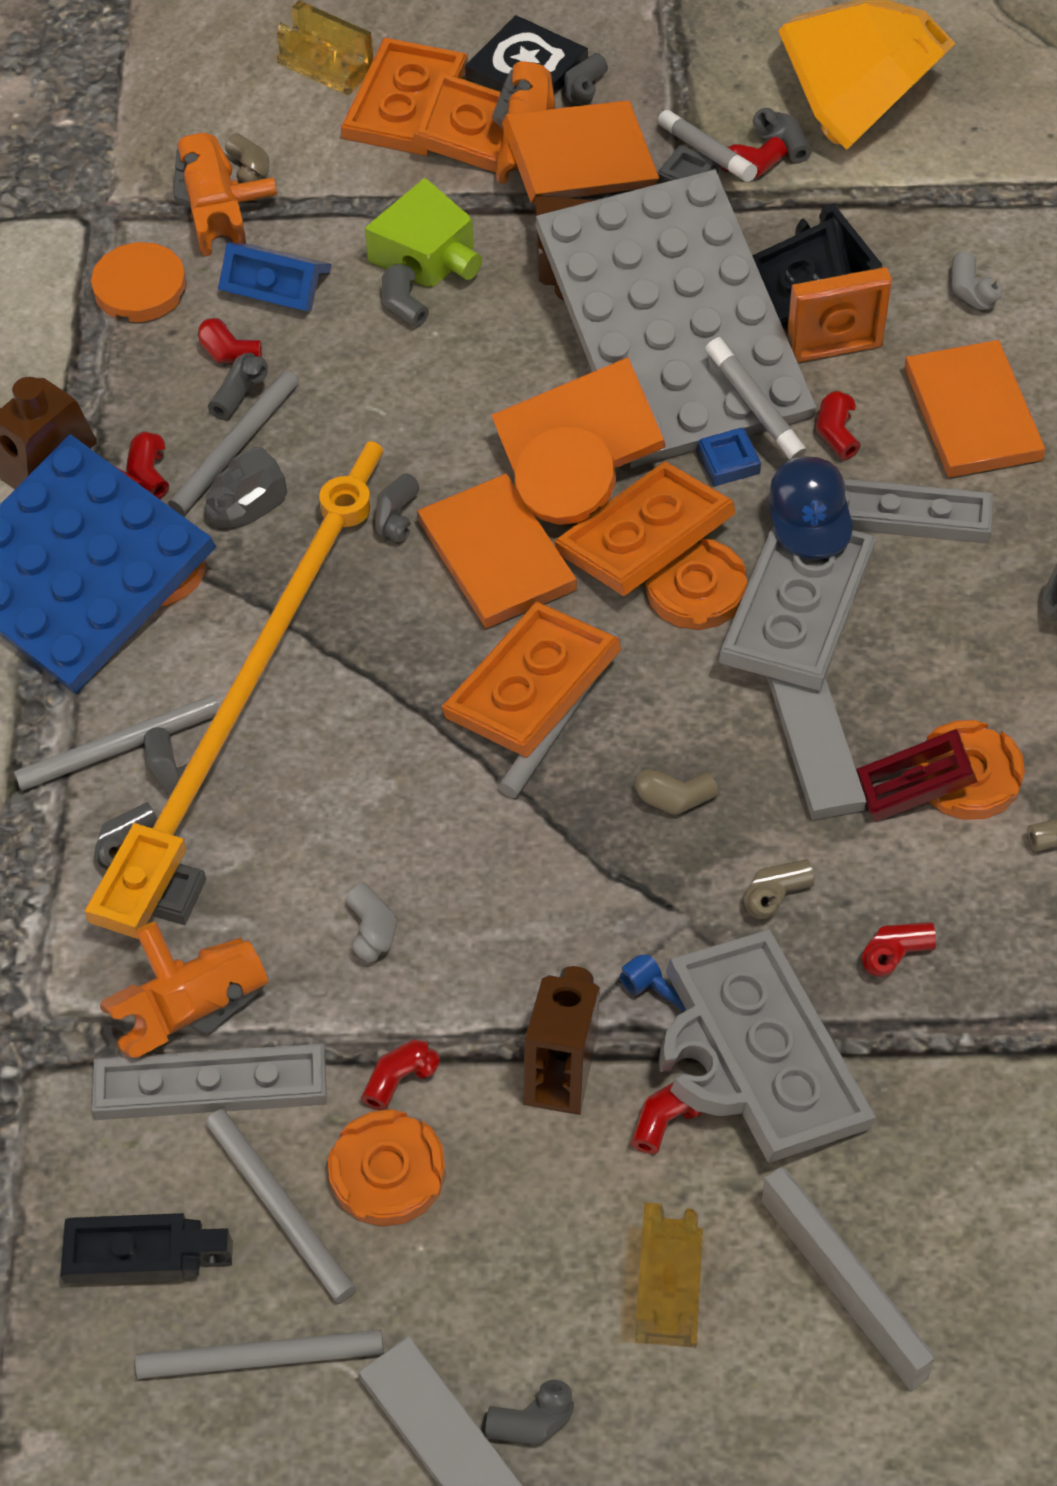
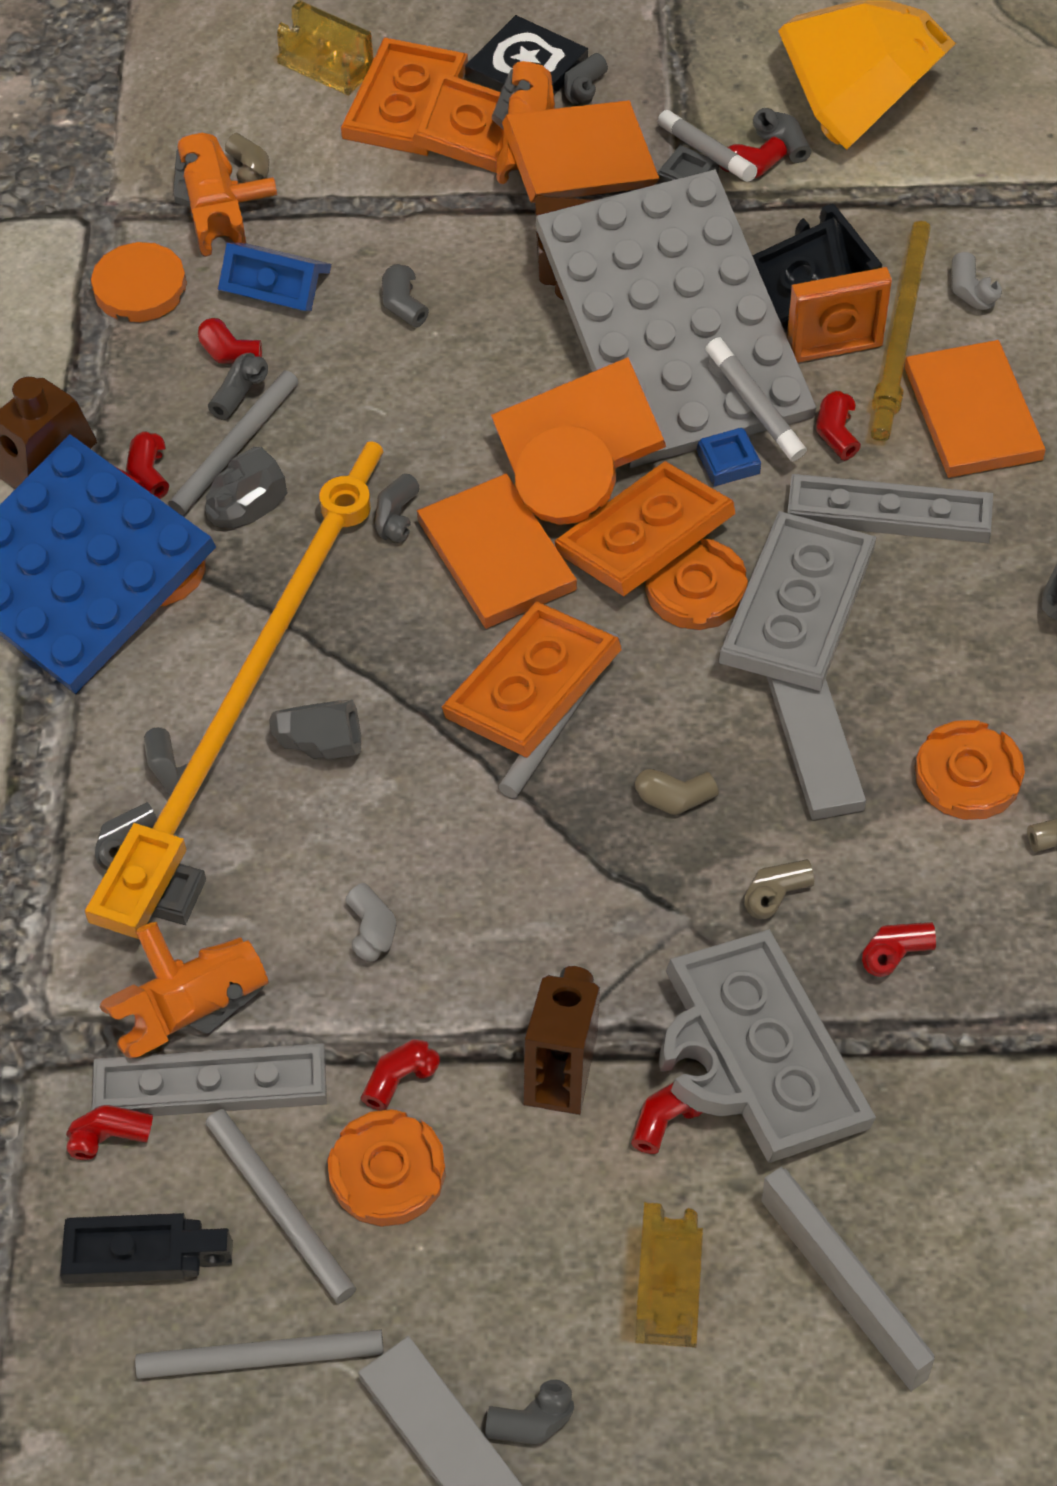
light grey bar [14,694,219,791] -> none
lime torso [365,178,482,287] -> none
blue hand [619,954,686,1012] -> none
dark blue cap [769,456,853,559] -> none
dark red tile [856,729,978,822] -> none
none -> red arm [66,1105,153,1160]
none -> dark grey rock [269,699,361,759]
none -> clear yellow bar [871,220,931,442]

